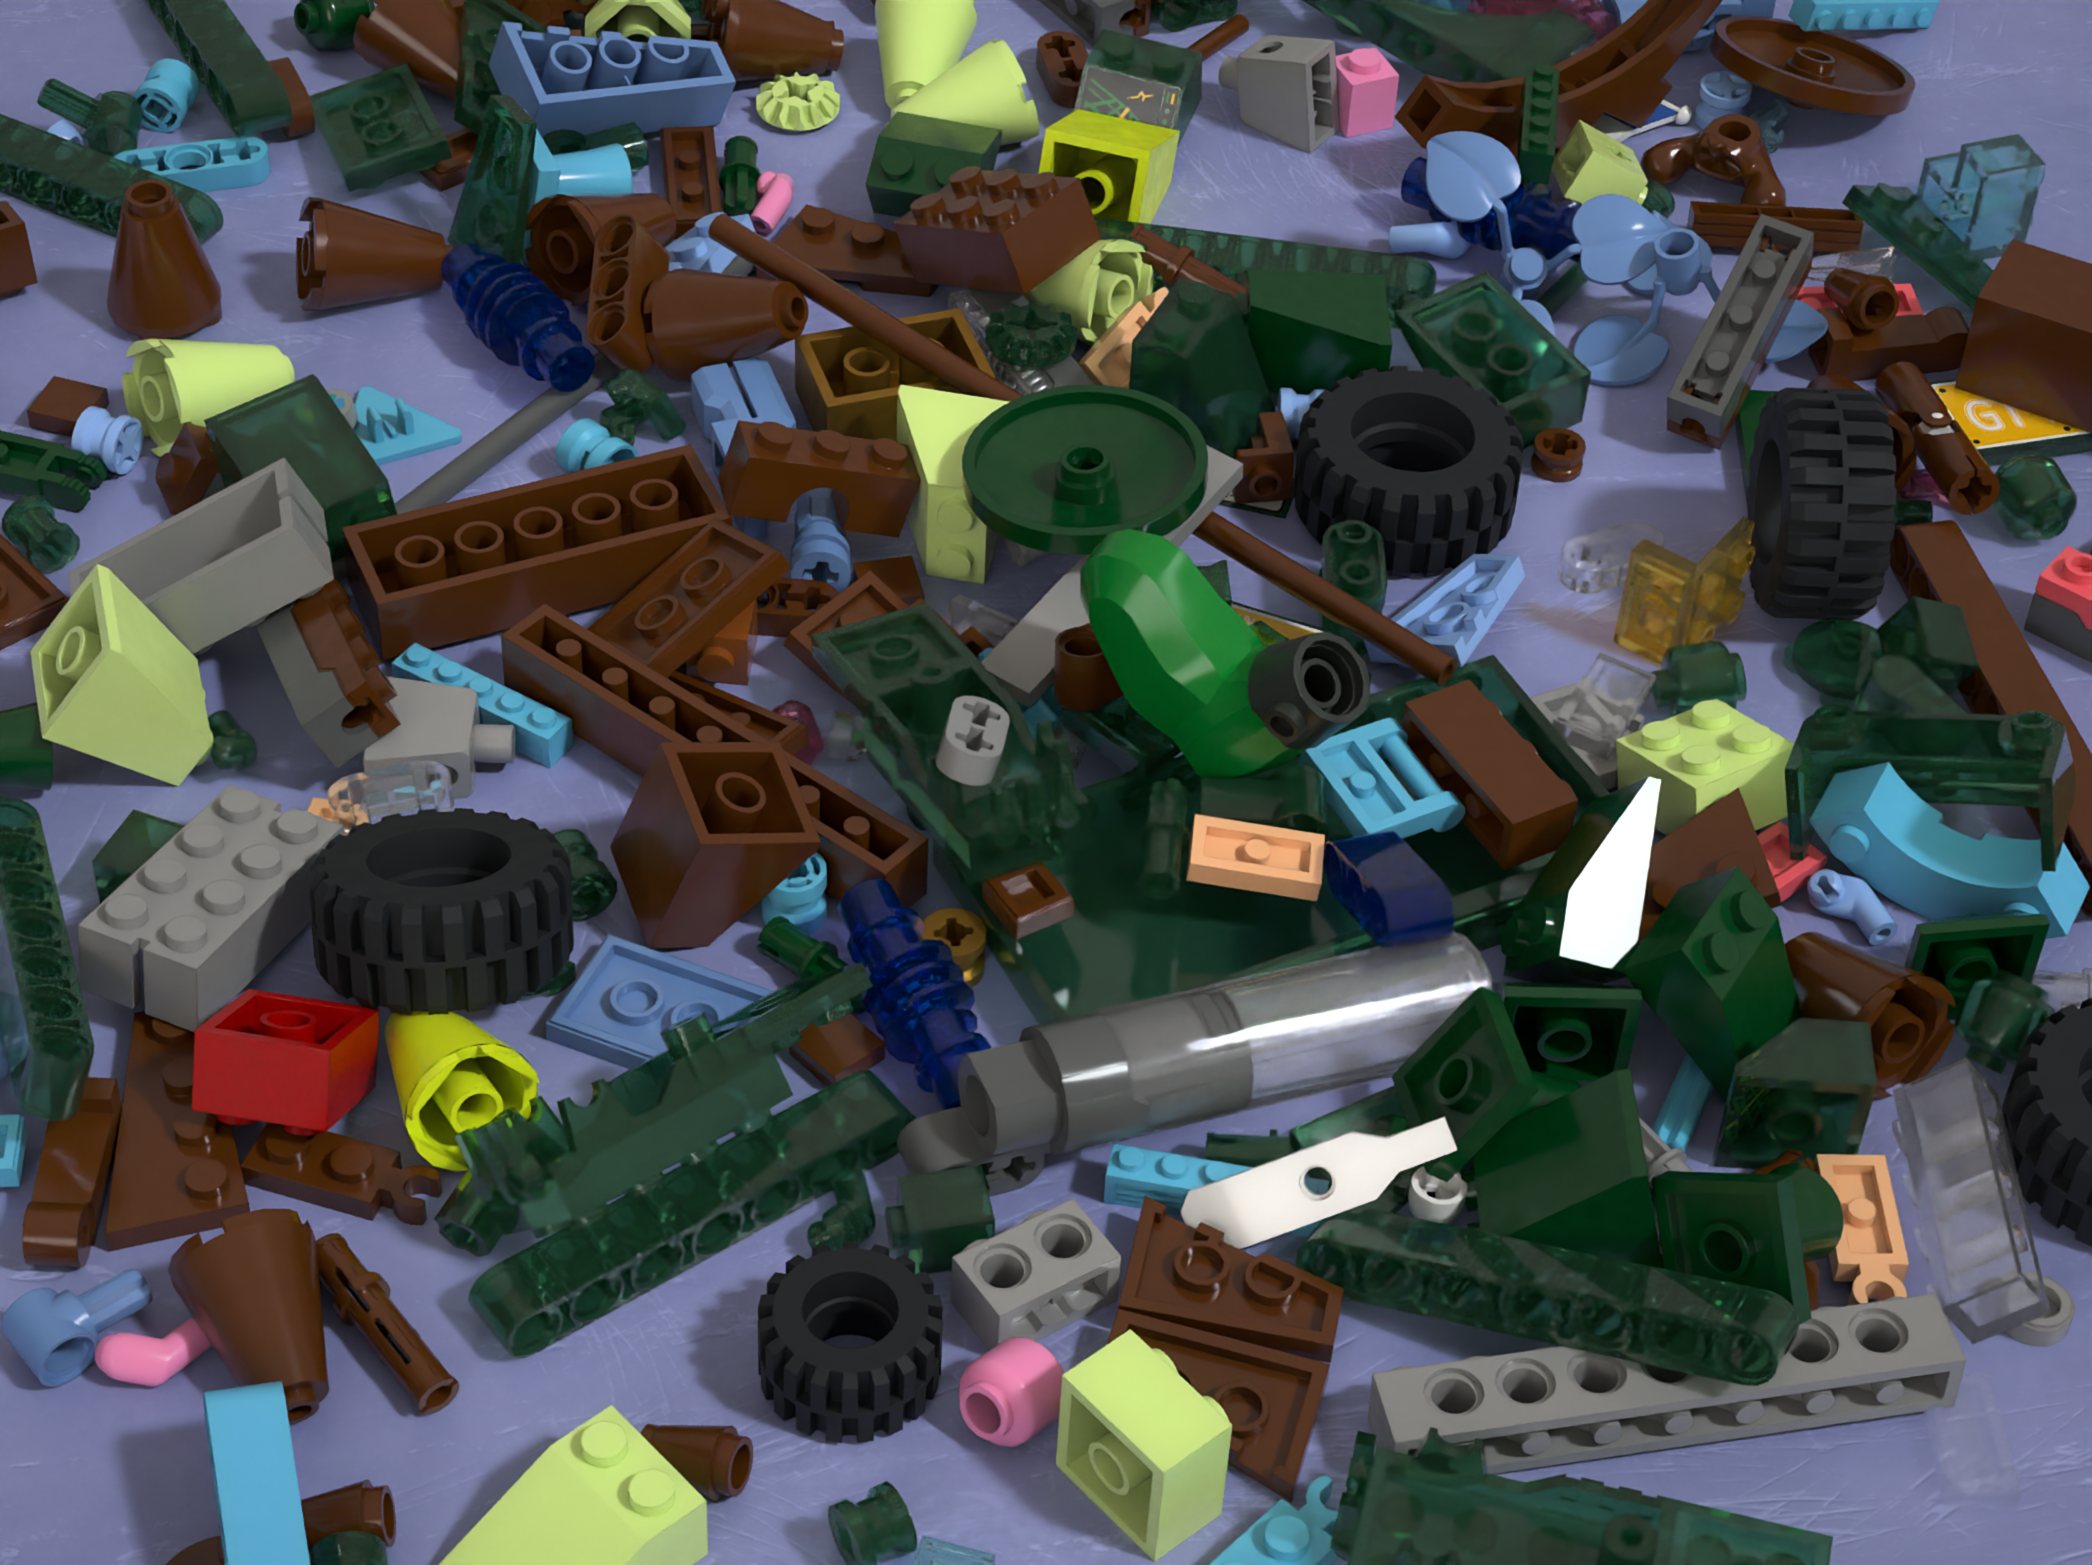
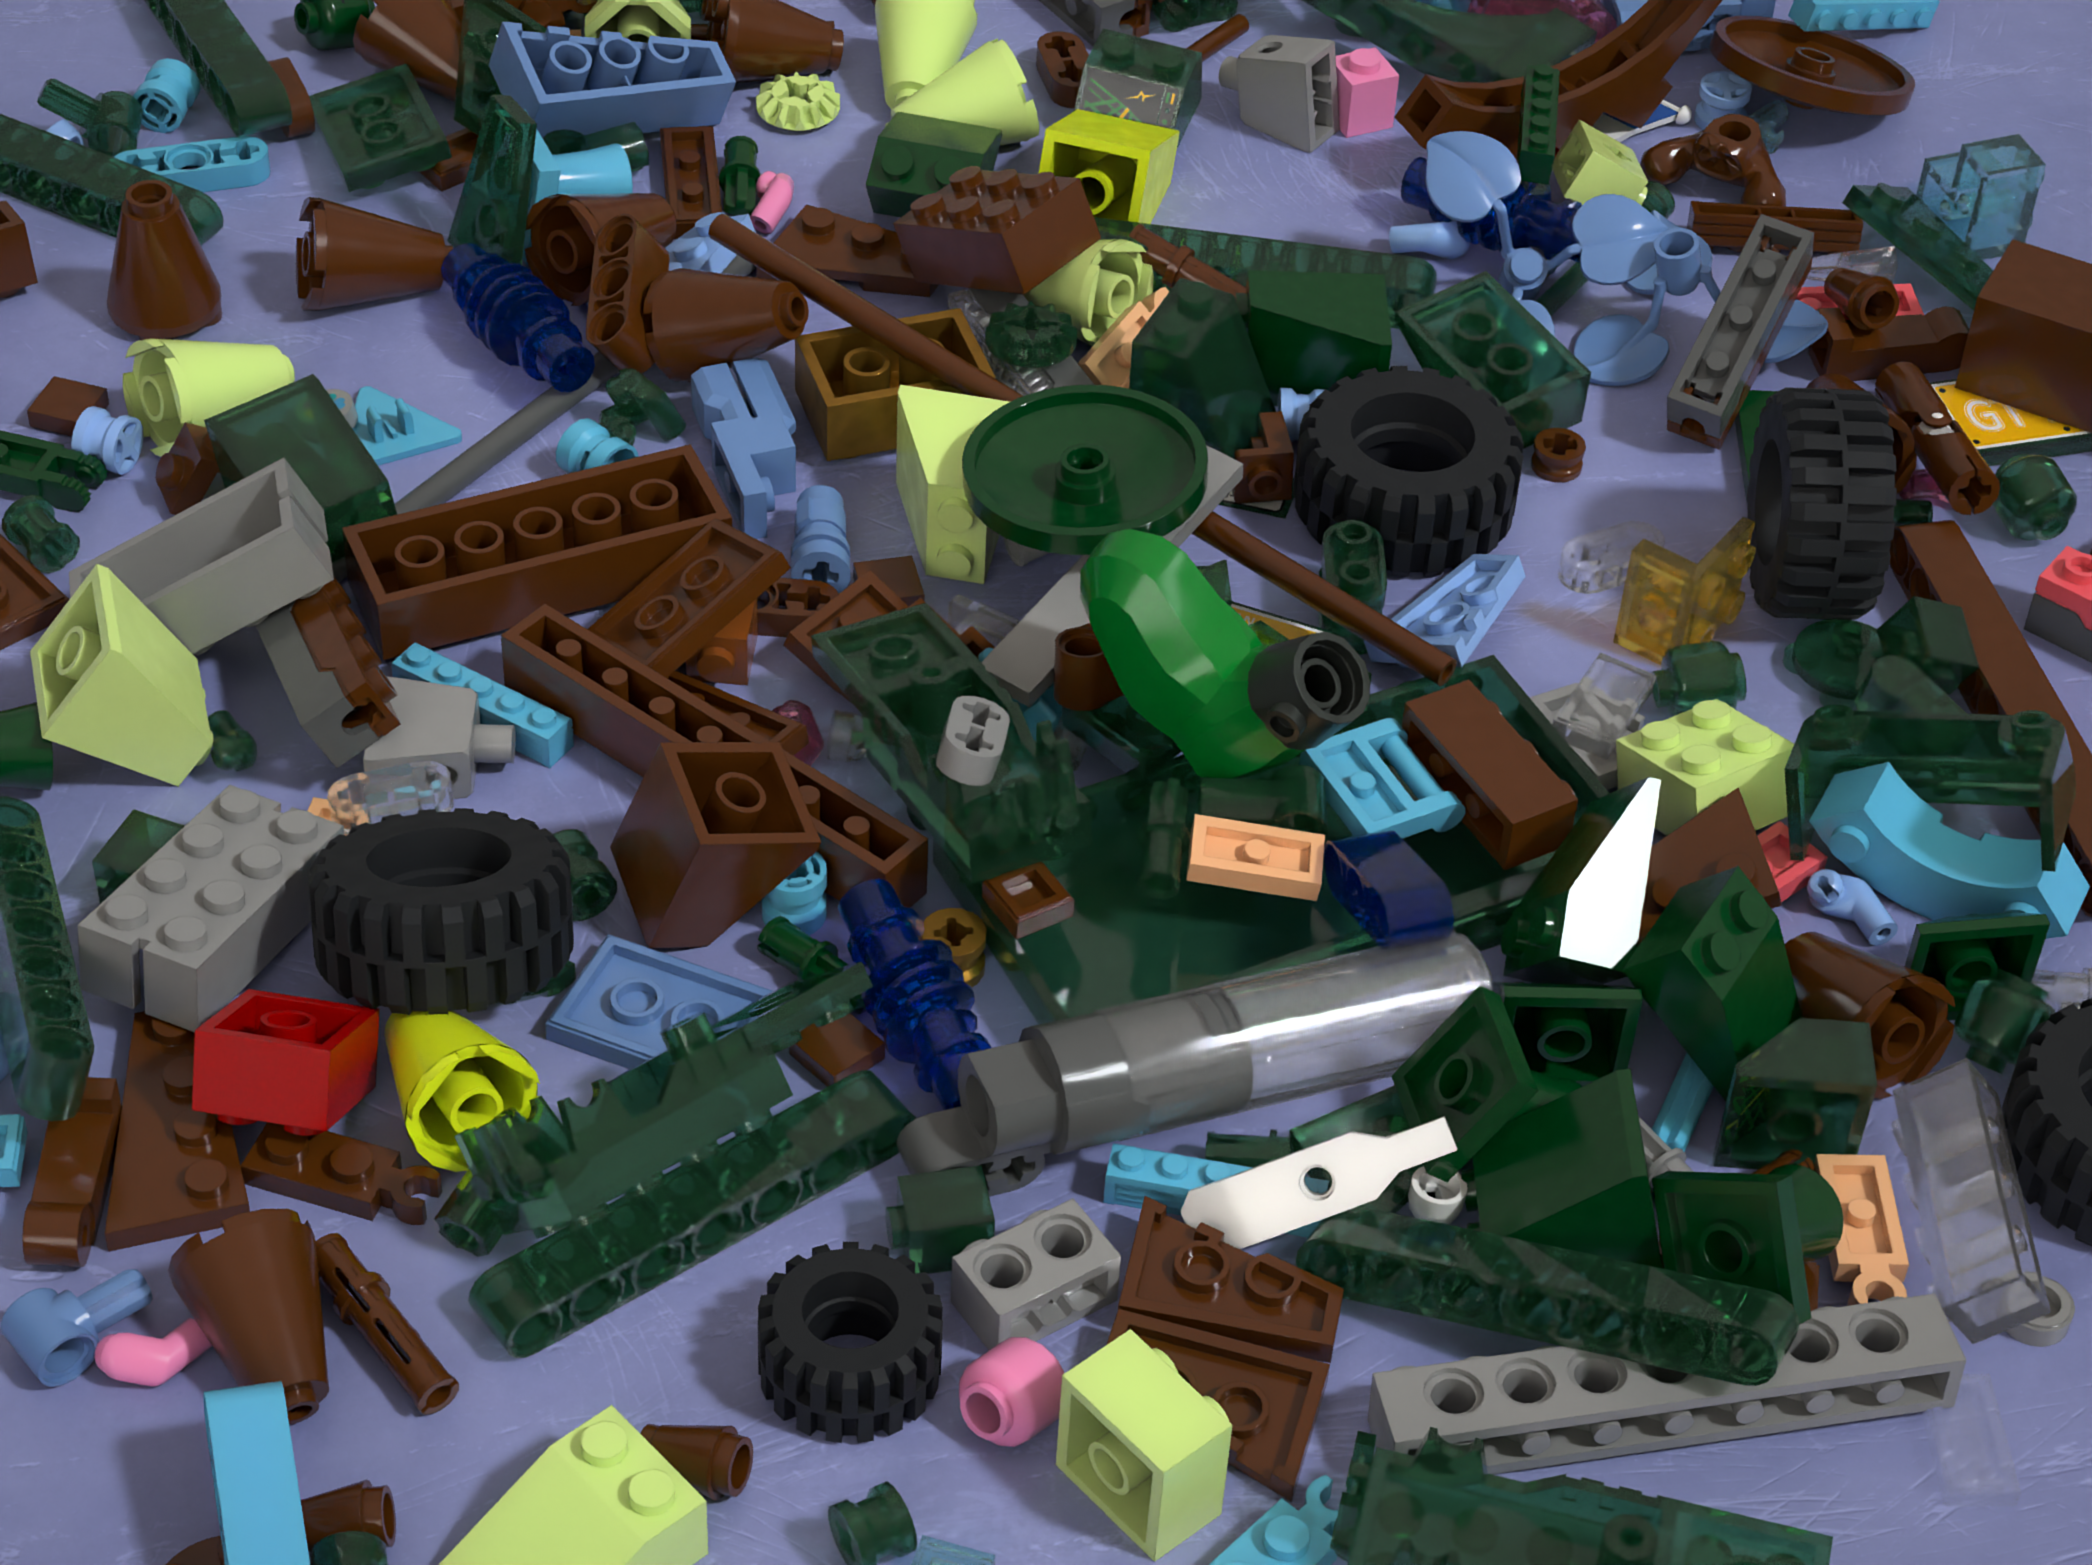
reddish brown arch [718,420,921,538] -> none
clear green arm [806,1168,876,1250] -> none

